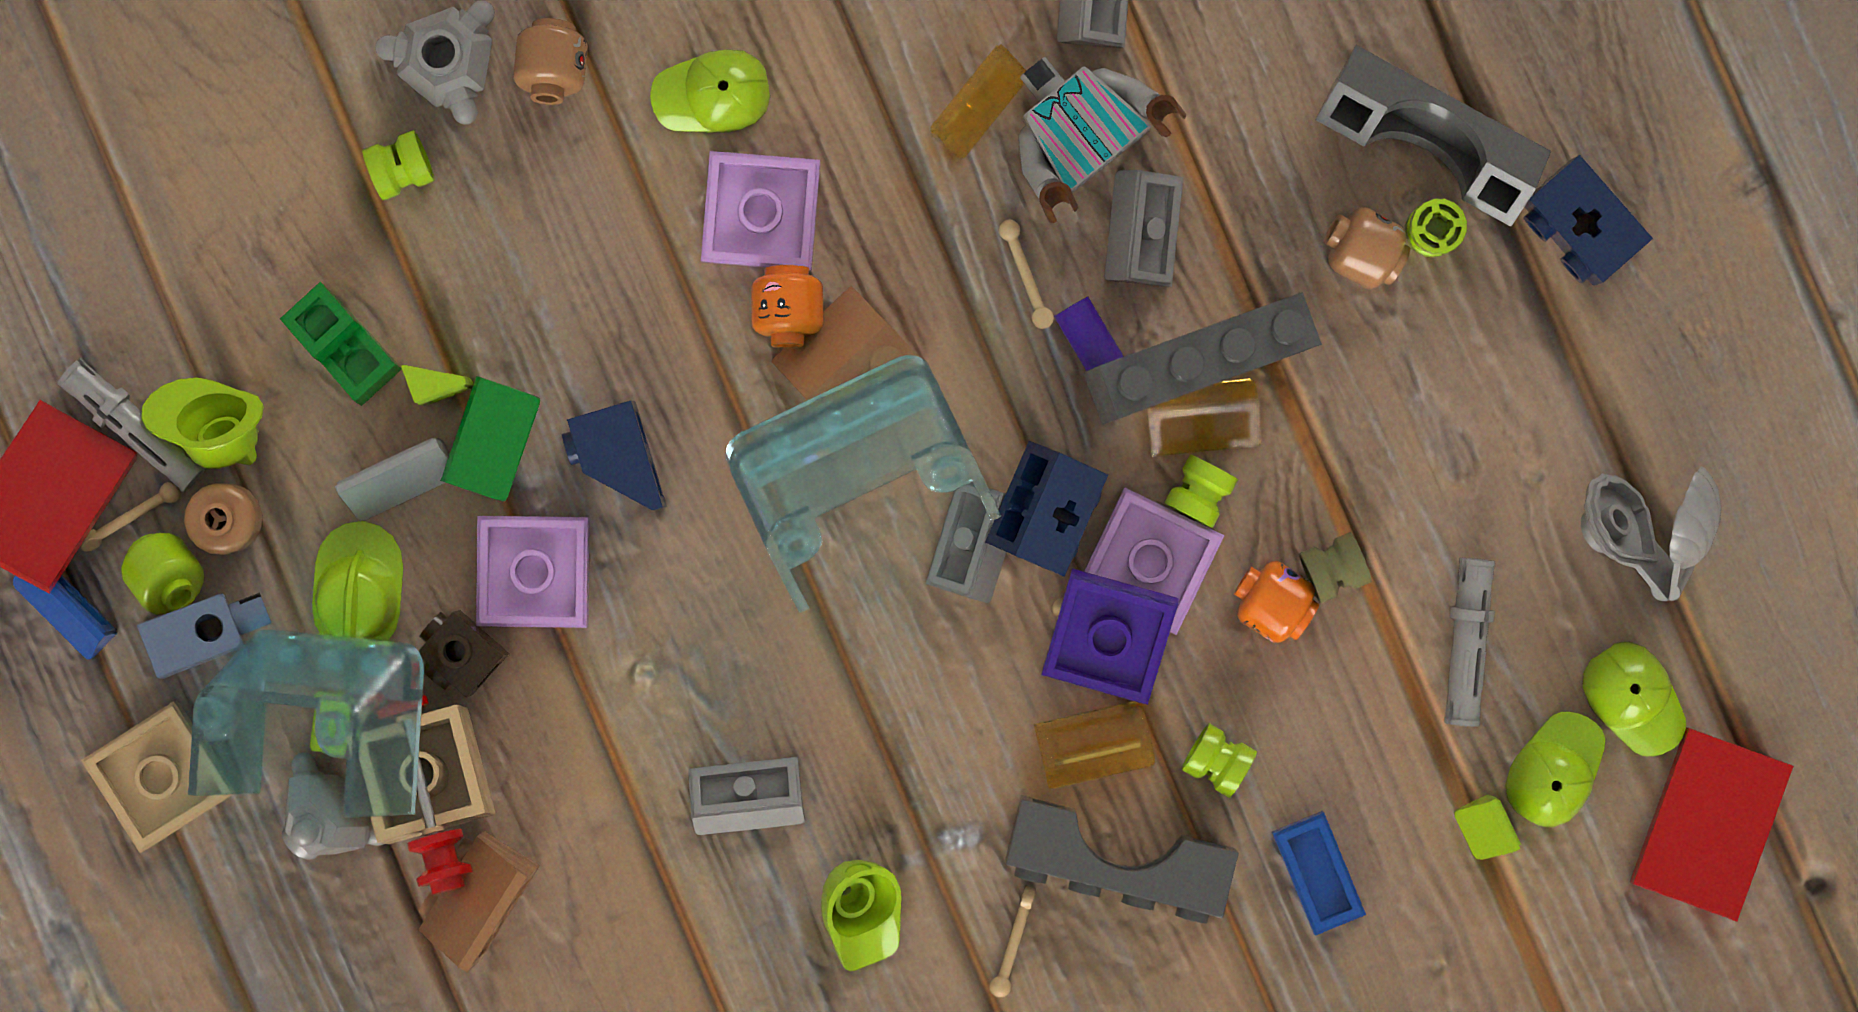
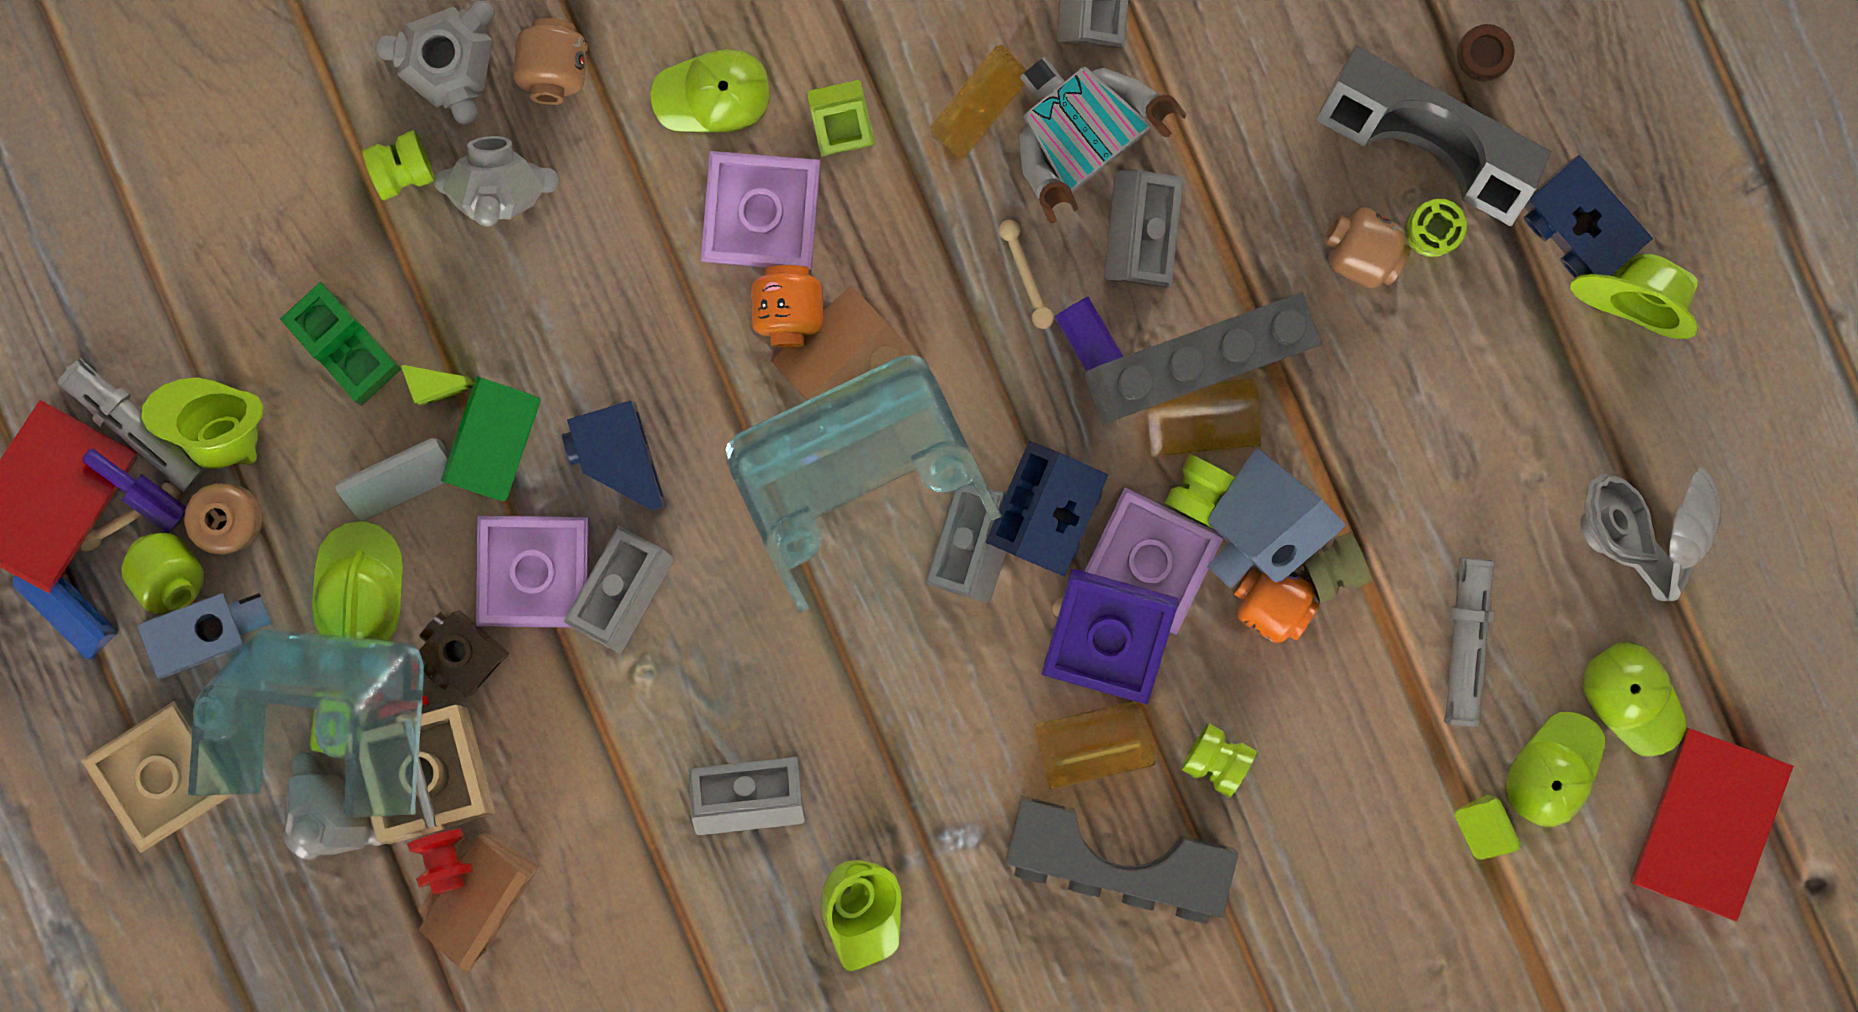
tan hinge [990,886,1036,998] -> none
blue tile [1272,811,1366,936] -> none
none -> dark purple axle [82,449,186,533]
none -> light grey rock [434,136,559,227]
none -> light grey slope [563,526,674,653]
none -> lime slope [807,80,875,157]
none -> sand blue torso [1207,448,1346,589]
none -> reddish brown tile [1457,24,1515,82]
none -> lime piece [1570,254,1698,339]

